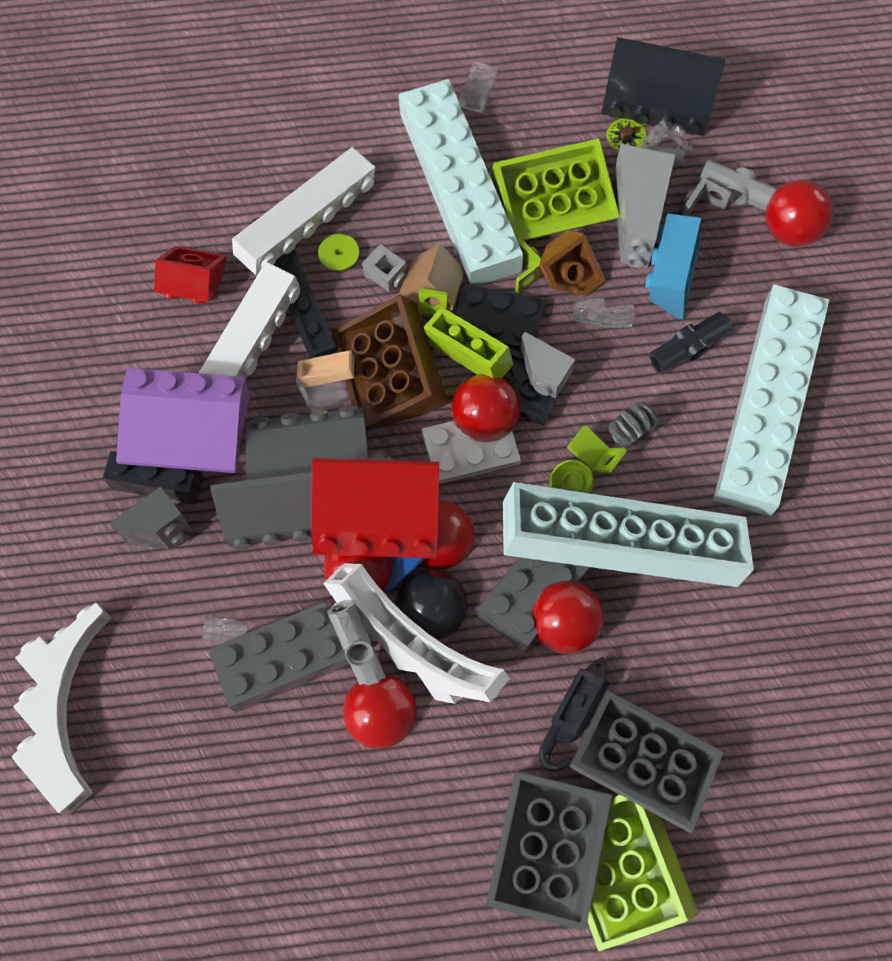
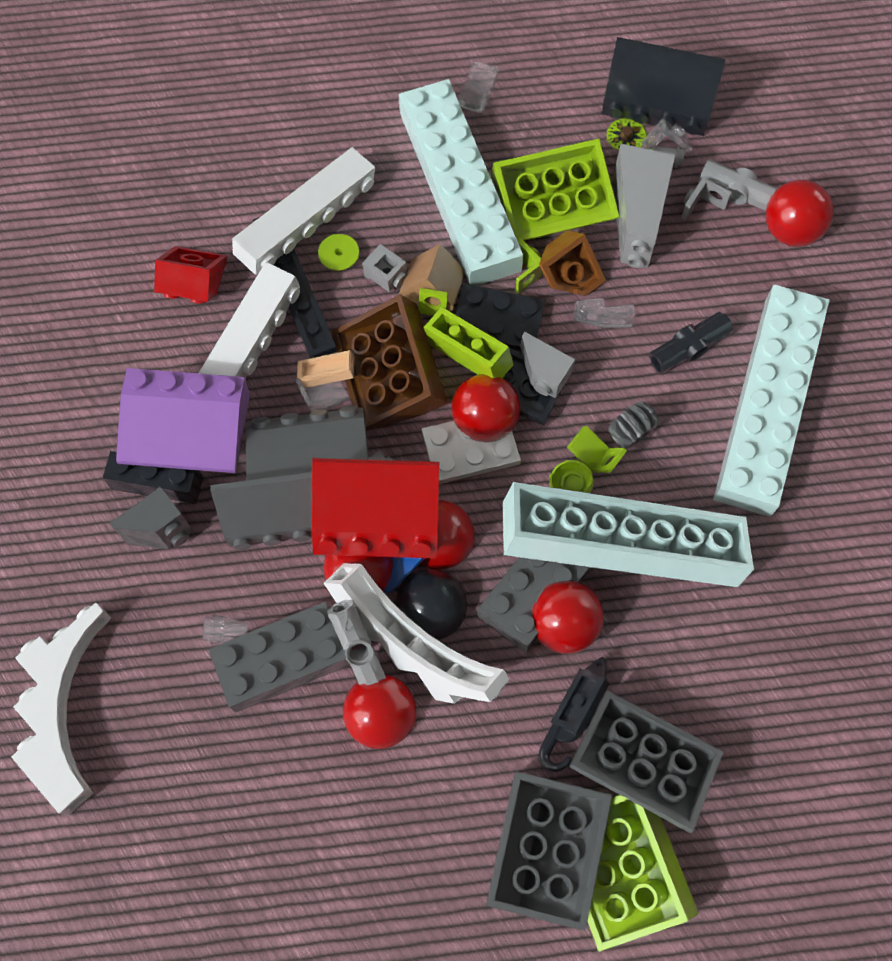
dark azure slope [645,213,701,319] -> none

